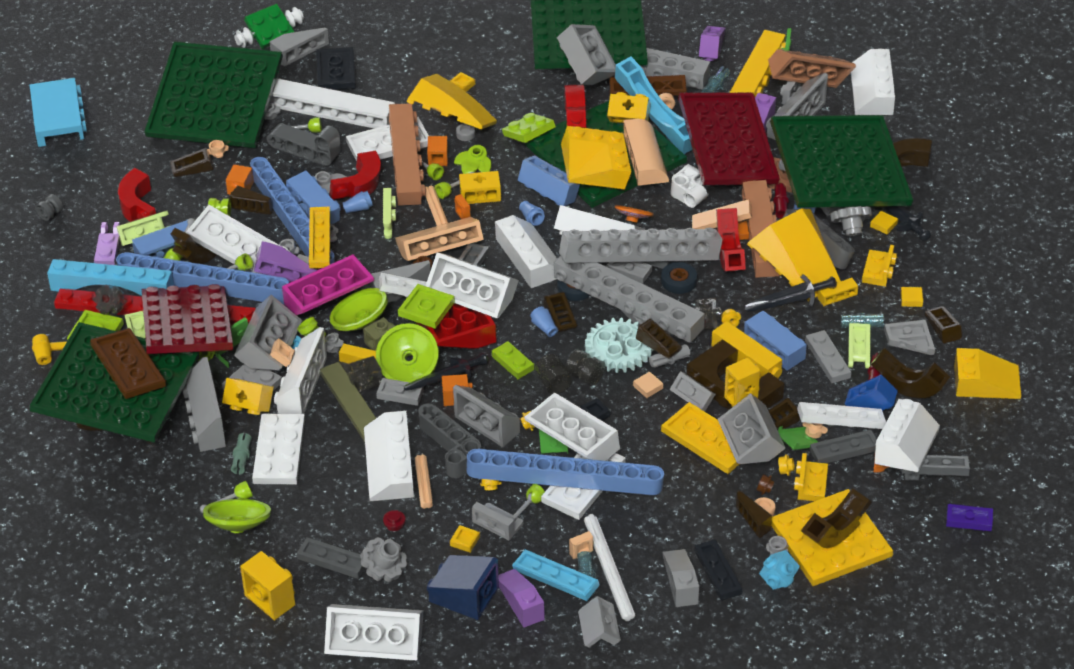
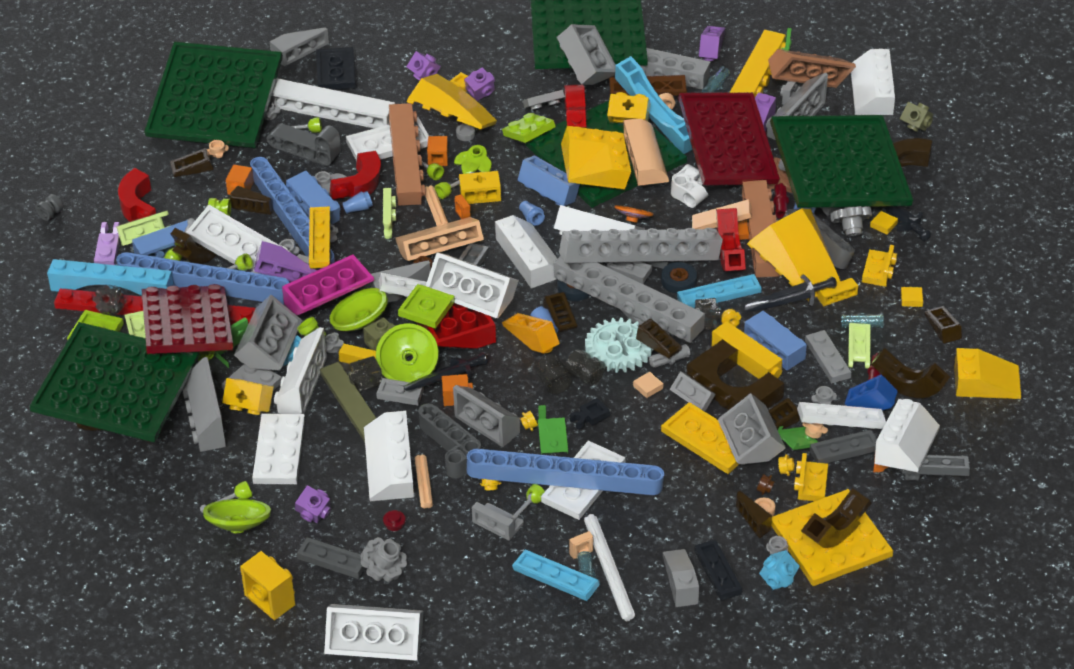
medium azure panel [30,78,87,147] -> none
yellow piece [32,334,67,365] -> none
reddish brown tile [90,328,166,399] -> none
sand green pin [231,433,252,475] -> none
green plate [234,4,304,49] -> none
light nougat tile [270,338,295,367] -> none
dark blue slope [427,555,499,620] -> none
yellow tile [450,525,480,553] -> none
lime plate [492,341,534,379] -> none
medium lavender slope [498,569,544,628] -> none
white slope [524,393,620,461] -> none
light grey panel [578,596,621,648] -> none
yellow brick [724,357,761,407] -> none
light grey wing [884,320,935,355] -> none
dark purple plate [946,504,993,531] -> none
none -> medium lavender brick [295,485,331,524]
none -> medium lavender brick [406,51,441,80]
none -> medium lavender brick [464,67,495,101]
none -> light orange slope [502,313,560,354]
none -> light grey plate [523,90,565,110]
none -> medium azure tile [677,274,761,308]
none -> light grey plate [811,386,837,405]
none -> olive brick [900,102,934,132]

